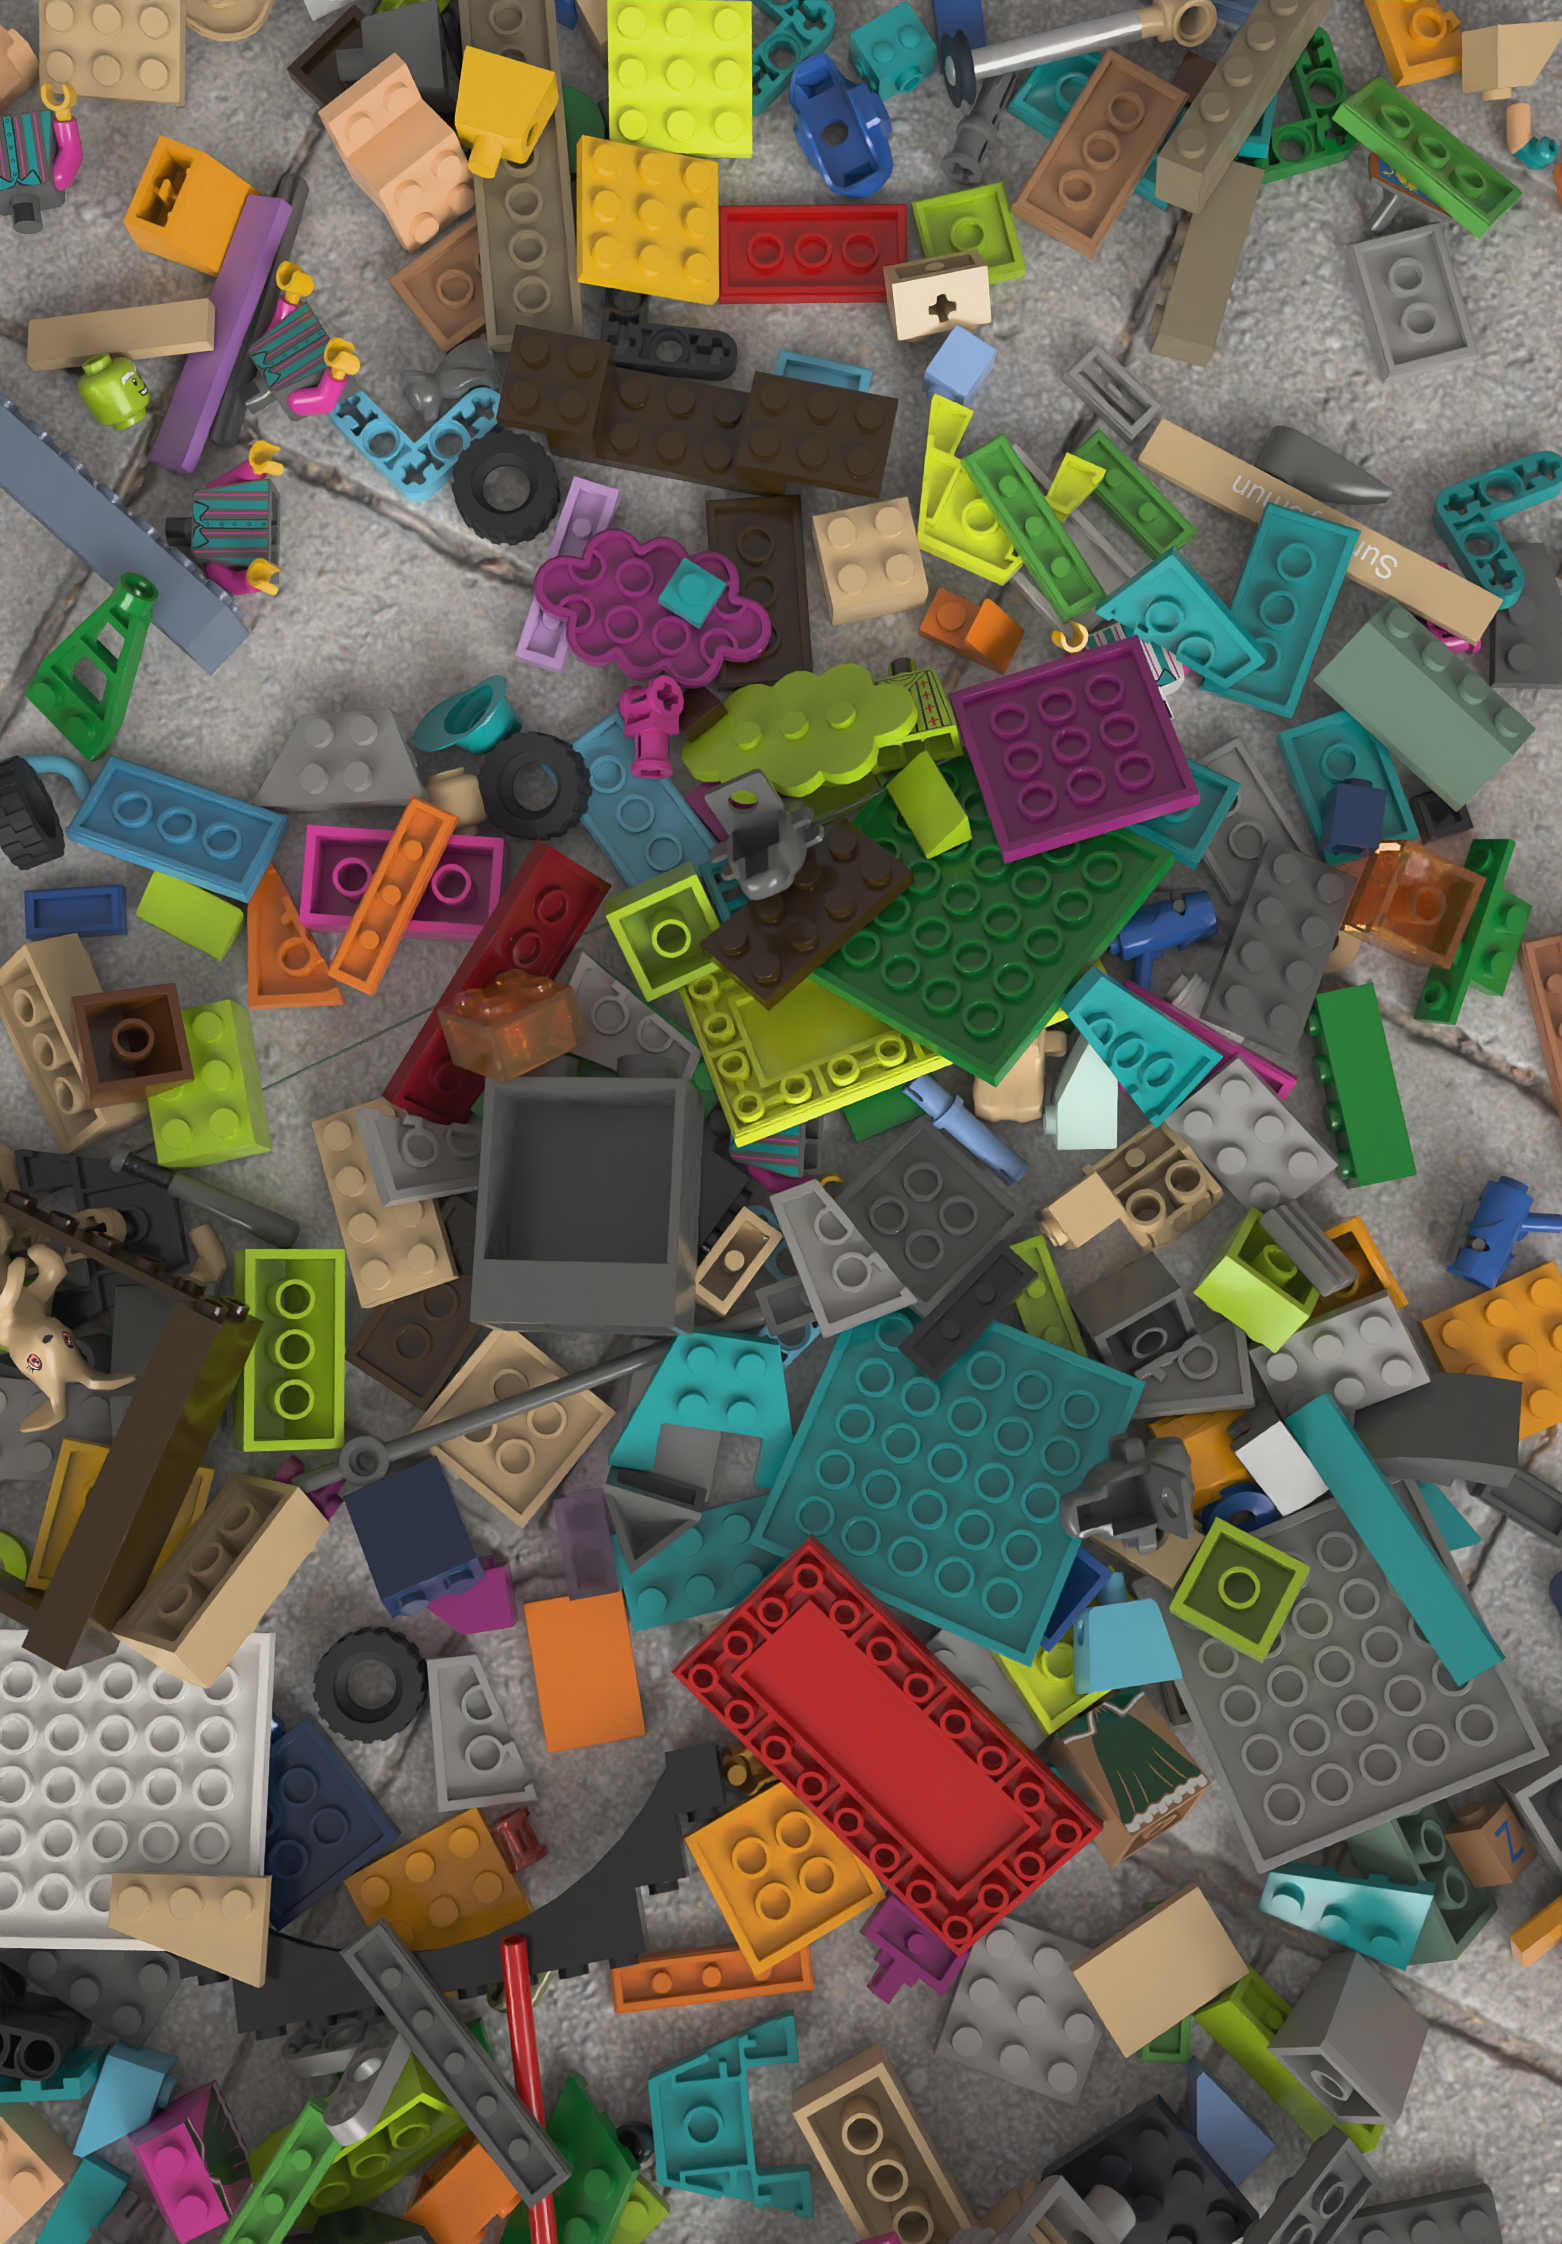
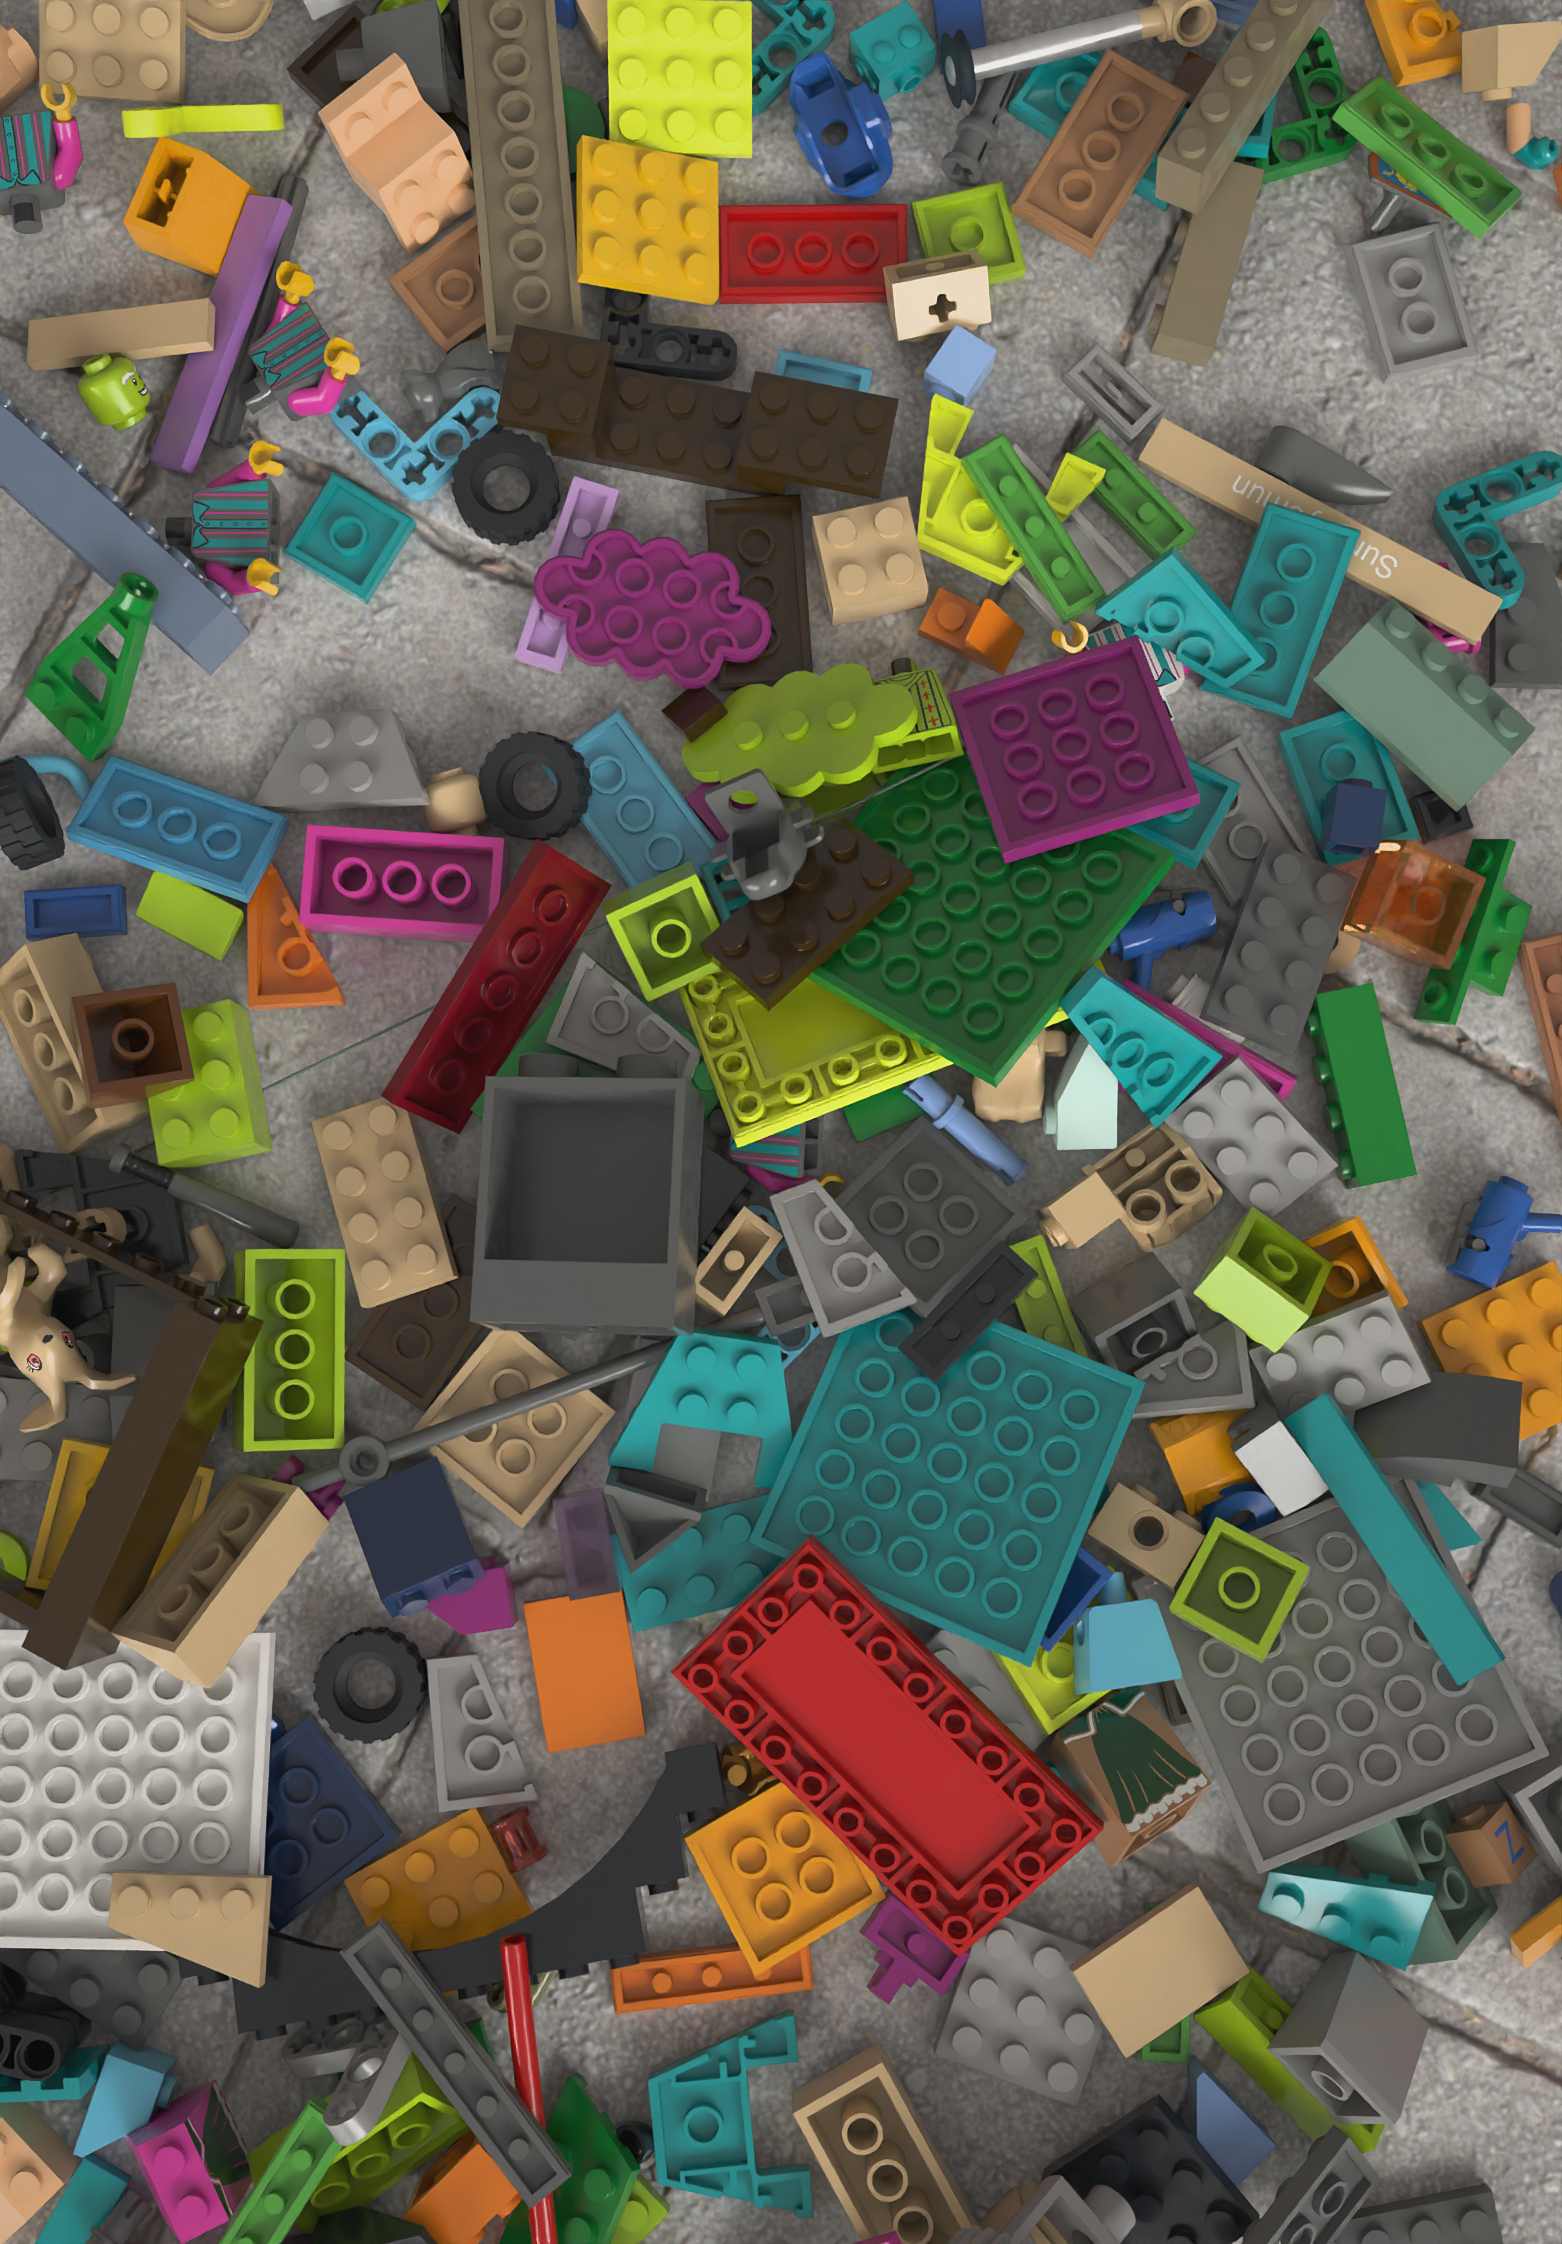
orange tile [326,795,459,997] -> none
light grey wing [354,1107,482,1207] -> none
teal piece [413,675,522,755] -> none
clear orange brick [437,969,588,1083] -> none
yellow torso [455,45,559,178] -> none
dark pink connector [619,675,684,779] -> none
teal plate [658,557,726,629] -> none
lime slope [886,750,972,860] -> none
dark grey piece [1059,1433,1195,1556] -> none
light grey tile [1258,1200,1361,1297] -> none
none -> neon yellow beam [121,103,285,138]
none -> teal tile [283,472,417,604]

